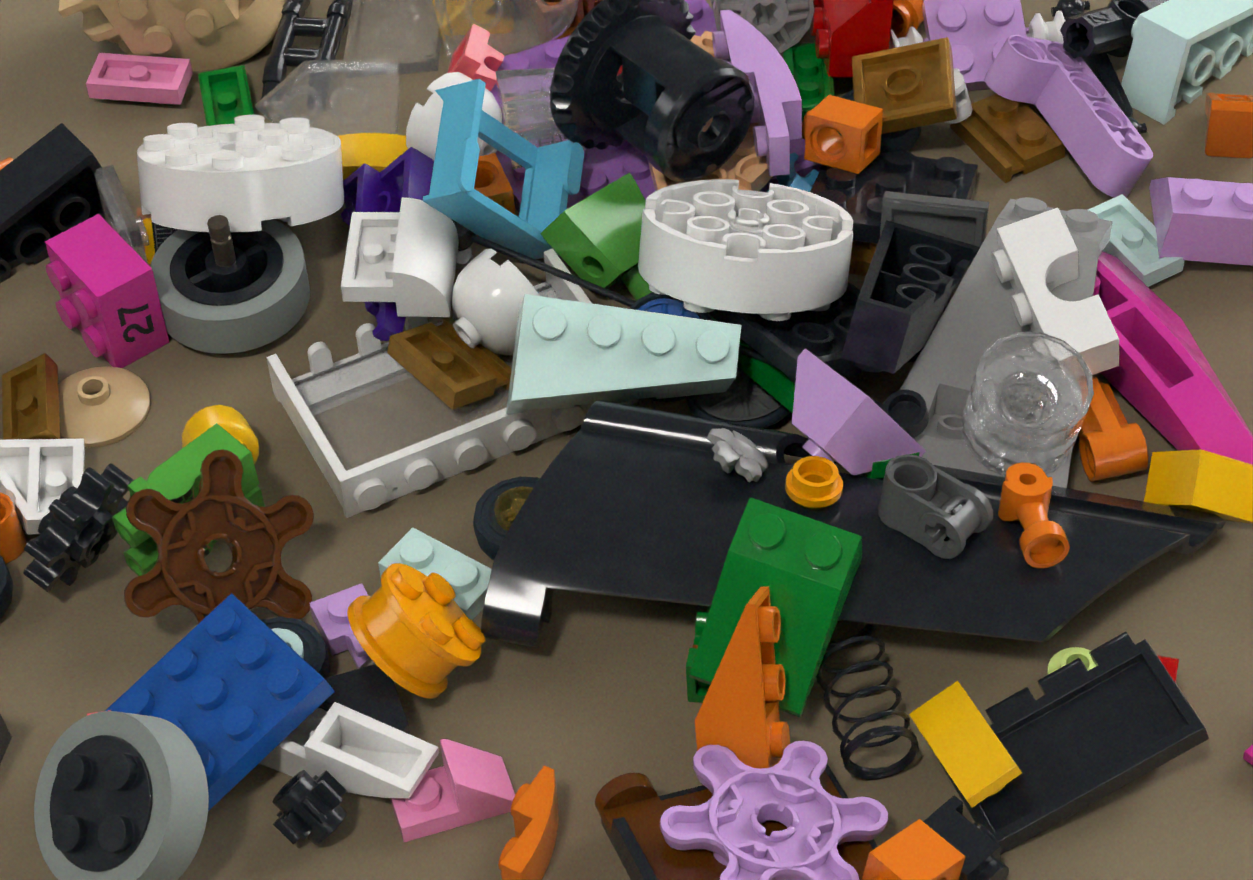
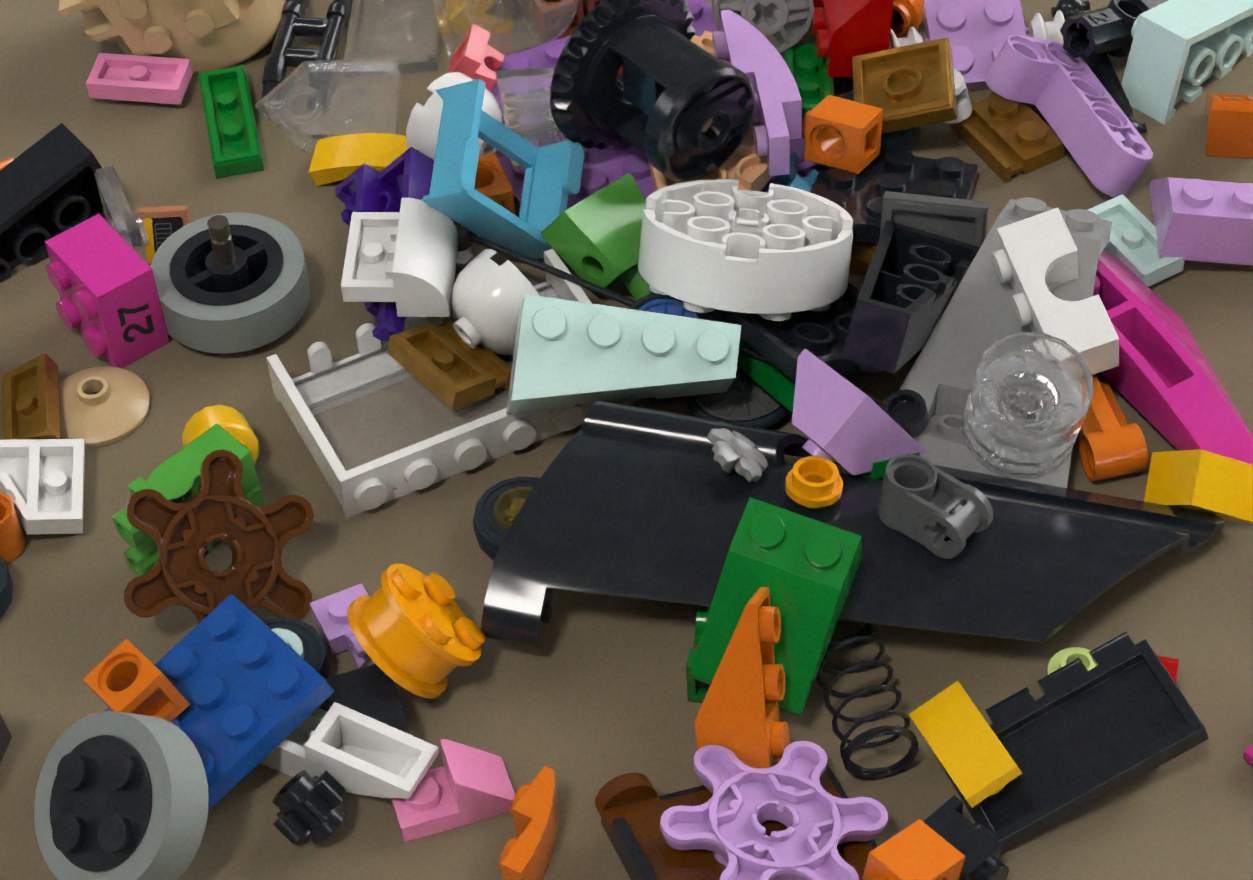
black gear [23,463,134,592] -> none
white brick [137,115,344,232] -> none
light aqua plate [378,527,492,620] -> none
orange leg [998,462,1070,568] -> none
none -> orange brick [83,638,190,722]

